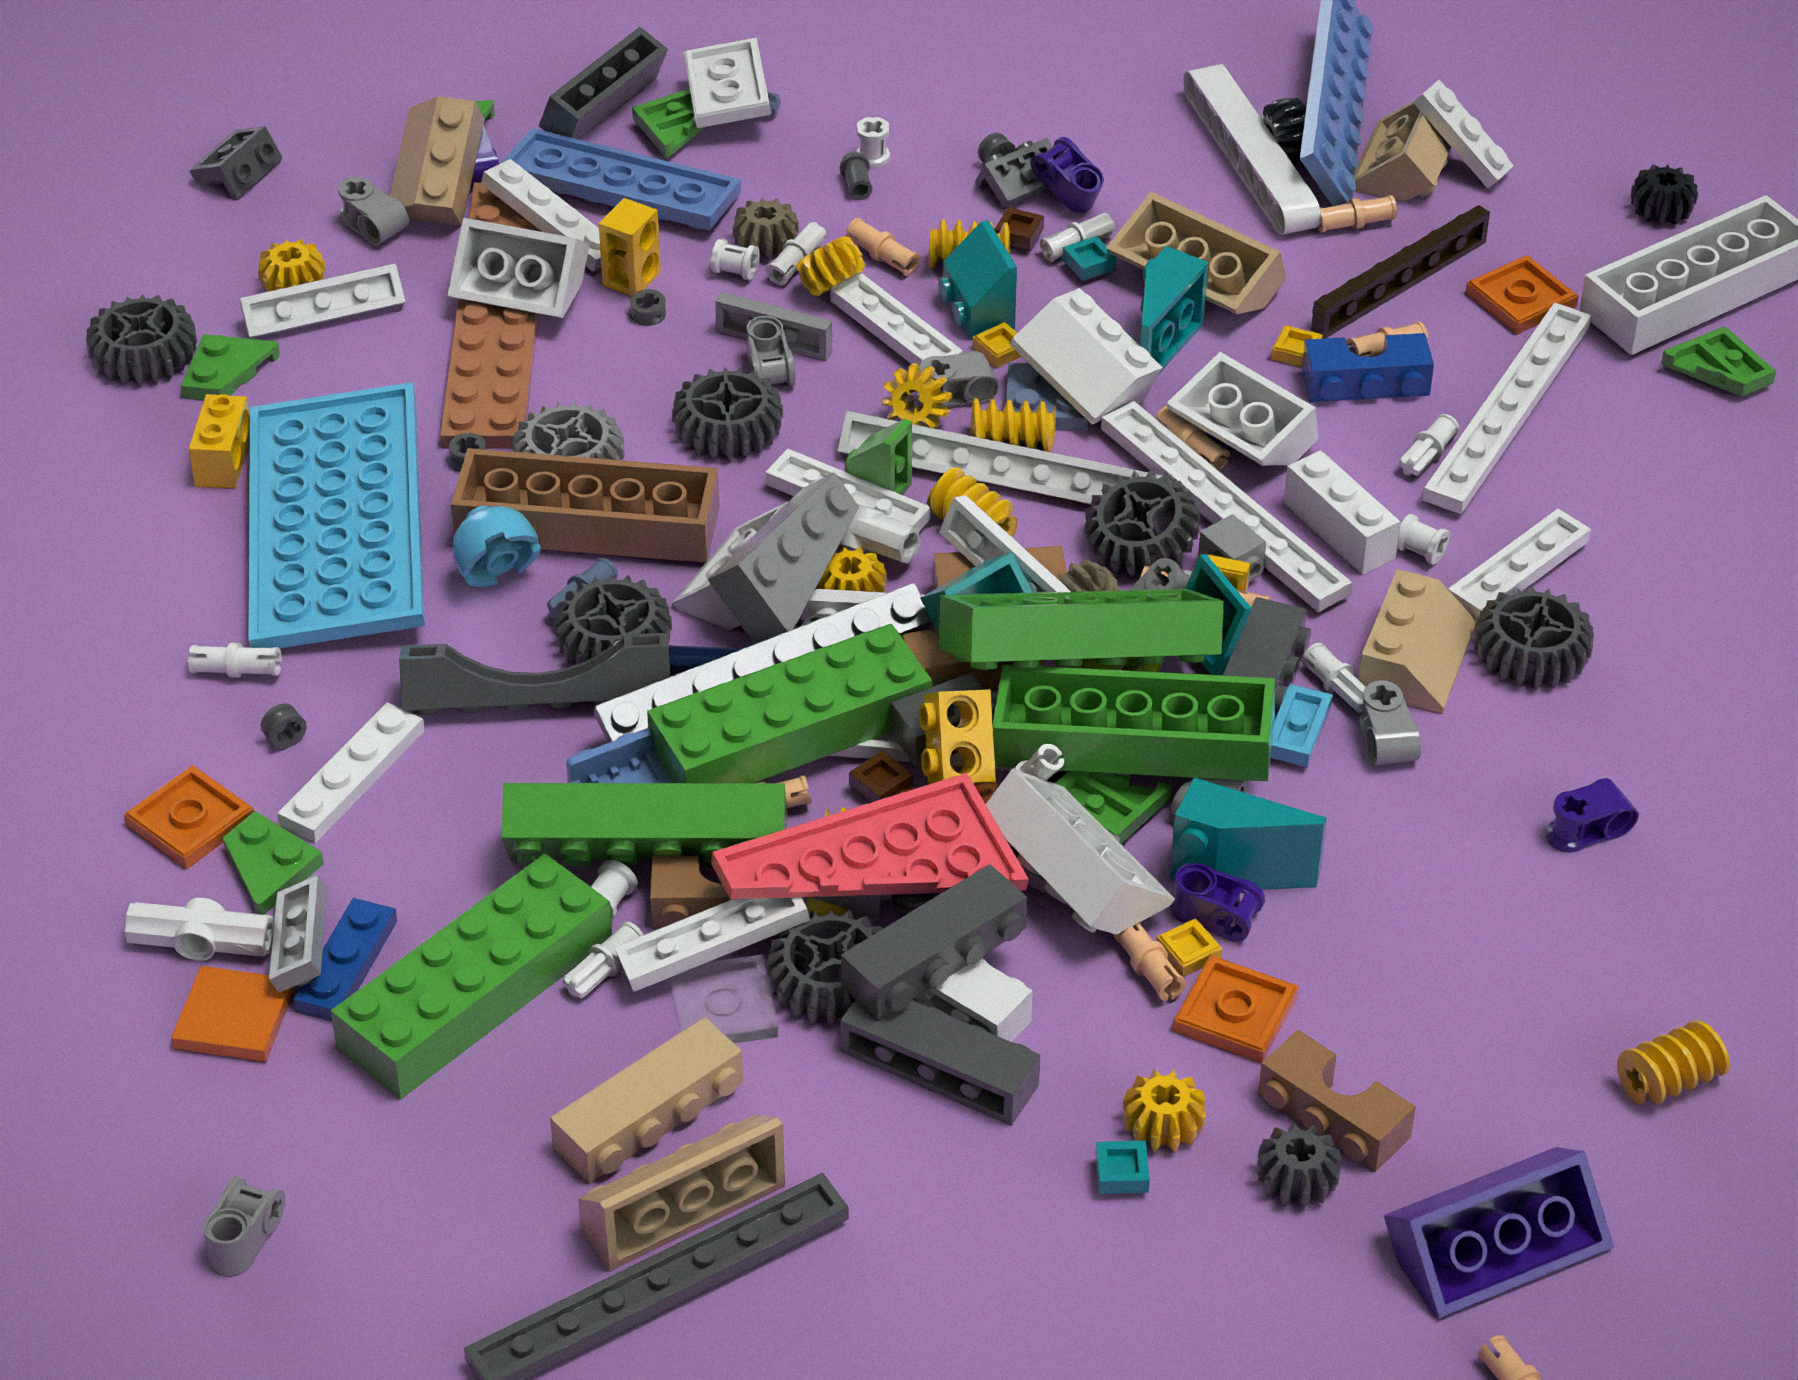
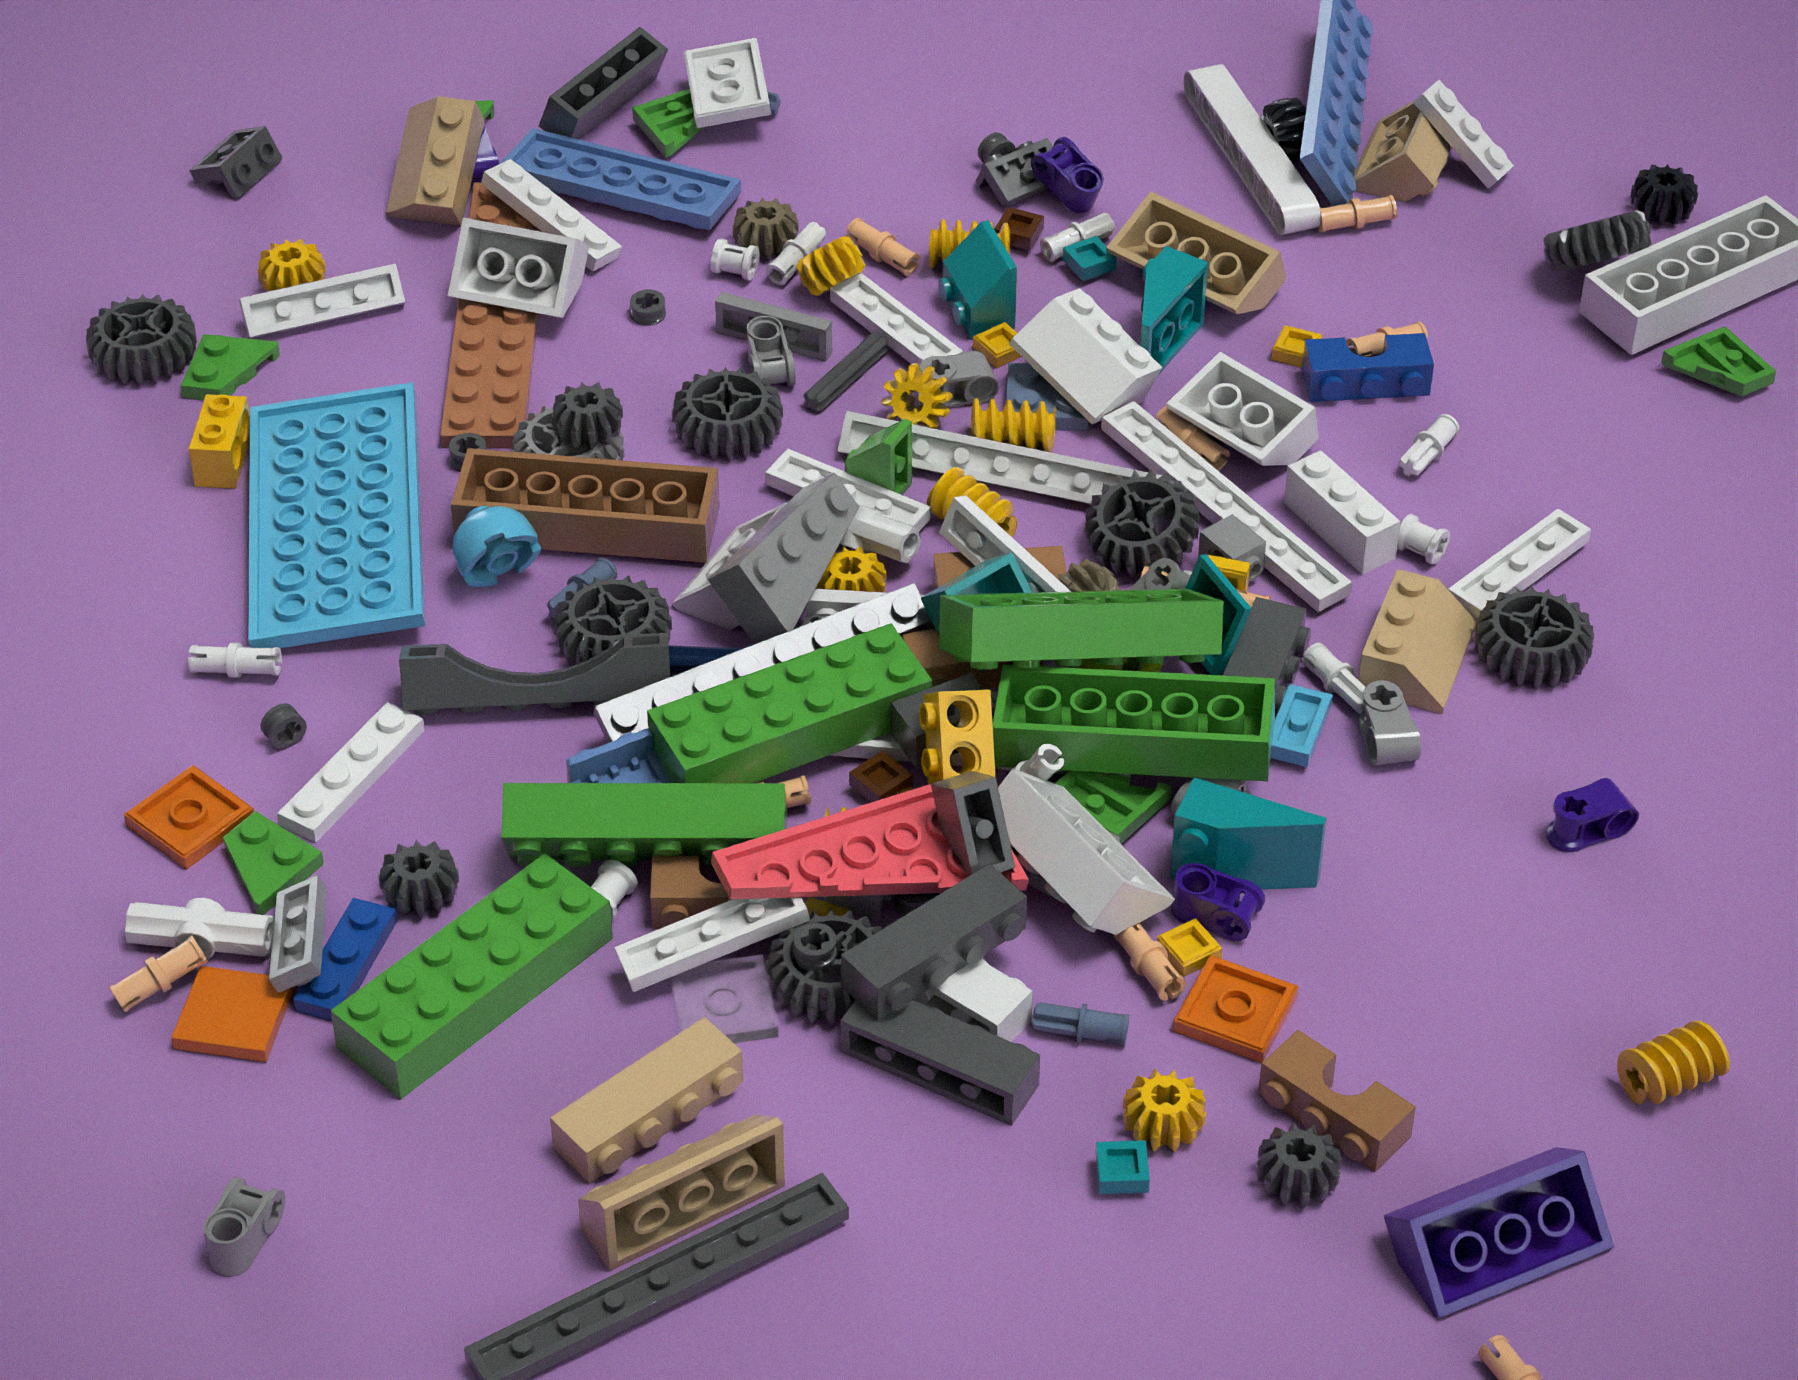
light grey piece [338,177,410,246] -> none
white axle [563,921,644,998] -> none
yellow brick [598,198,661,296] -> none
dark grey pin [839,152,873,200] -> none
white bush [857,117,890,168] -> none
dark brown plate [1311,205,1490,339] -> none
white plate [1423,302,1592,514] -> none
orange tile [1465,255,1579,335] -> none
none -> light nougat pin [109,936,208,1013]
none -> dark grey gear [378,839,459,919]
none -> dark grey gear [551,382,623,450]
none -> dark grey bush [794,923,837,971]
none -> dark grey axle [804,333,888,412]
none -> dark grey slope [931,771,1015,877]
none -> sand blue axle [1032,1002,1130,1045]
none -> dark grey gear [1543,210,1651,272]

